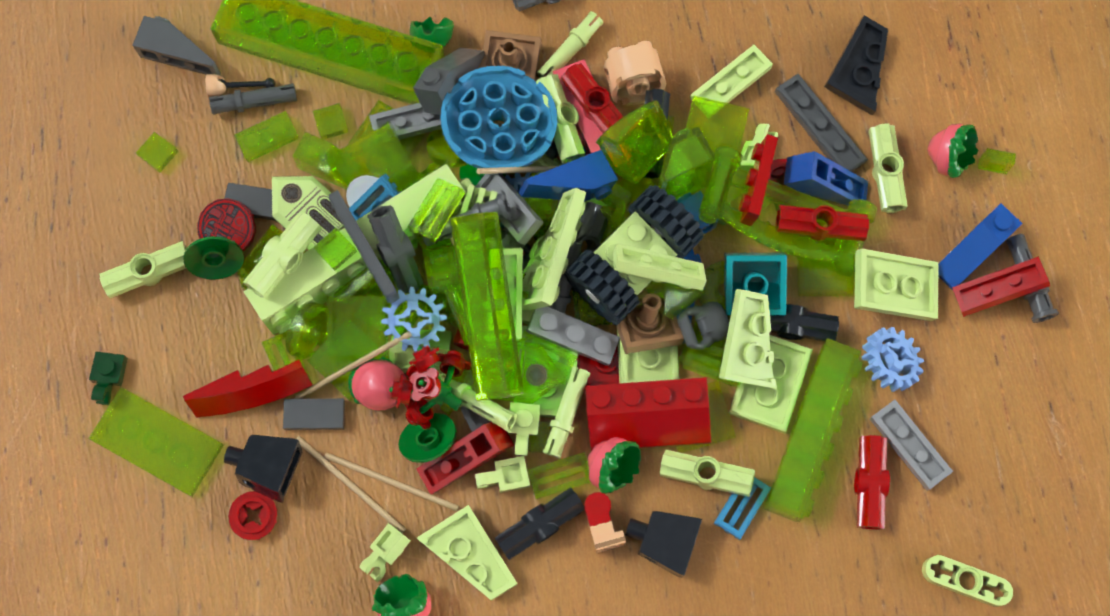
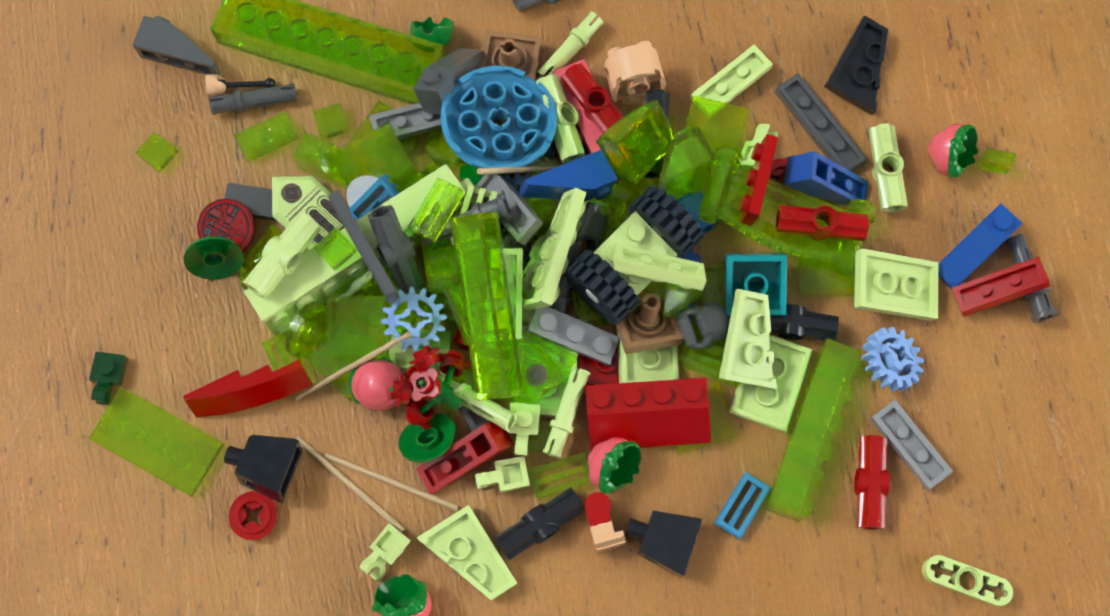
yellowish green piece [99,241,186,298] -> none
dark grey tile [283,398,345,430] -> none
yellowish green piece [660,450,755,497] -> none

